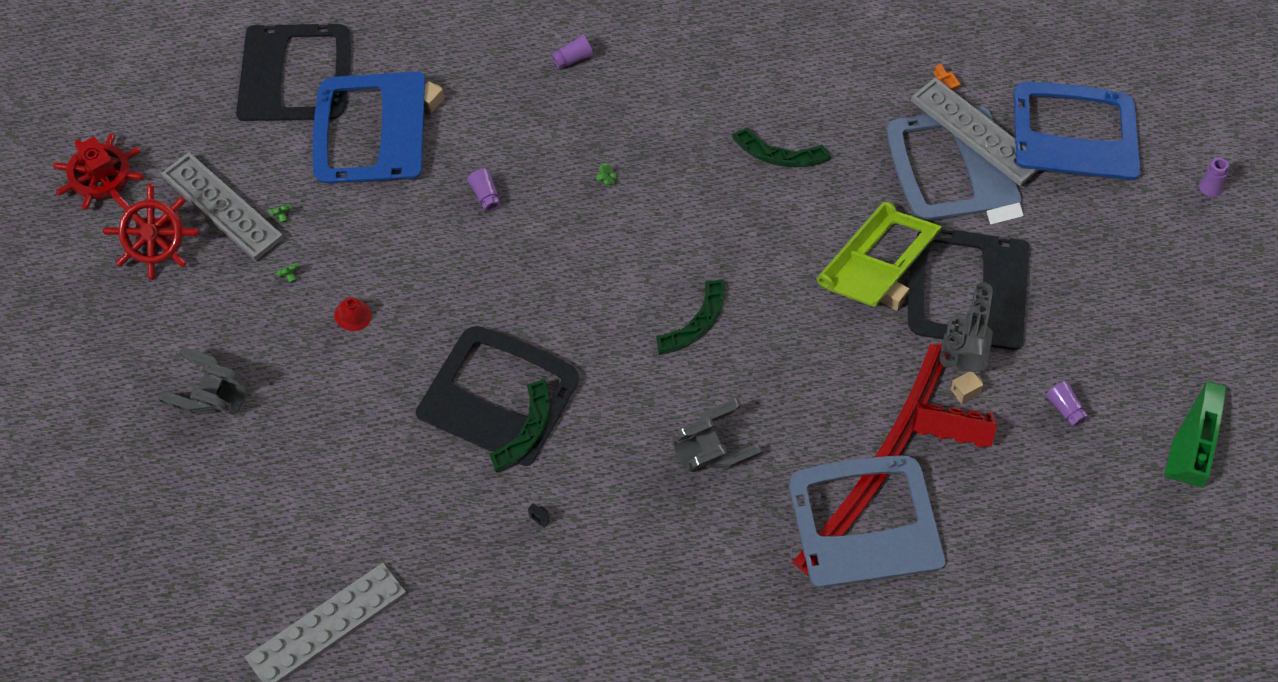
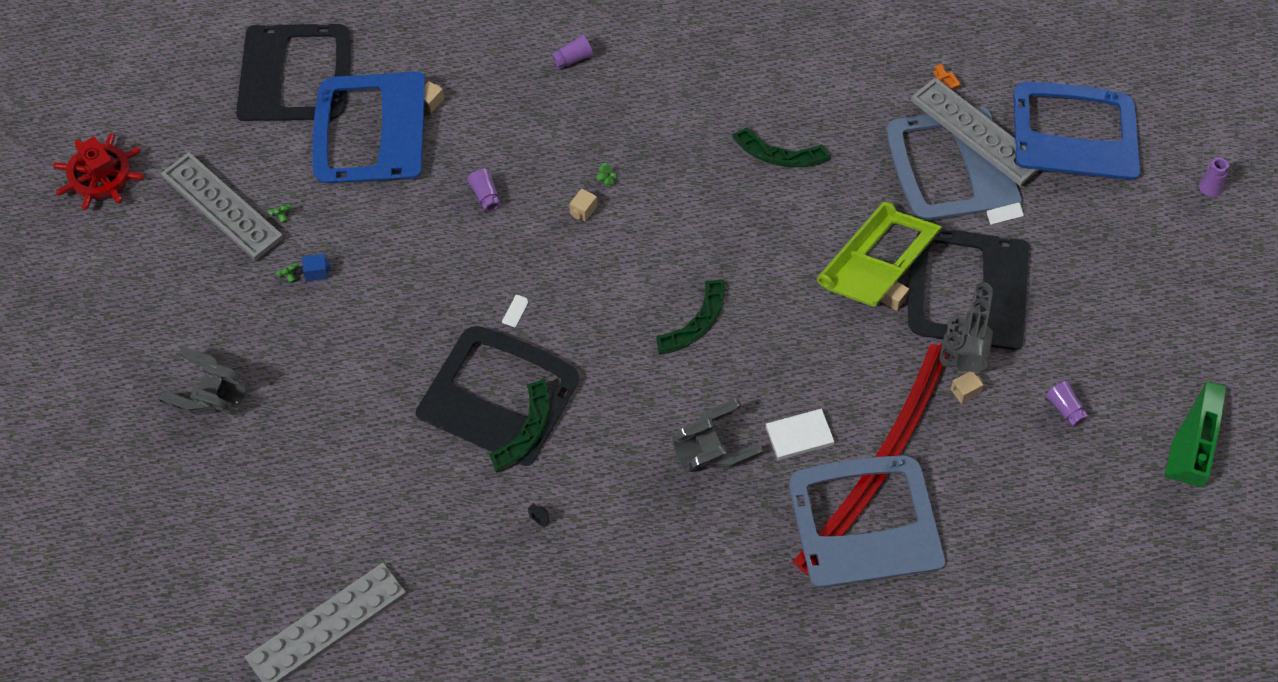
red piece [103,183,199,280] -> none
red hat [334,297,372,331] -> none
red wedge [912,403,997,448] -> none
none -> blue brick [302,253,331,281]
none -> white sticker [502,295,528,327]
none -> tan brick [569,188,598,222]
none -> white tile [765,409,834,460]

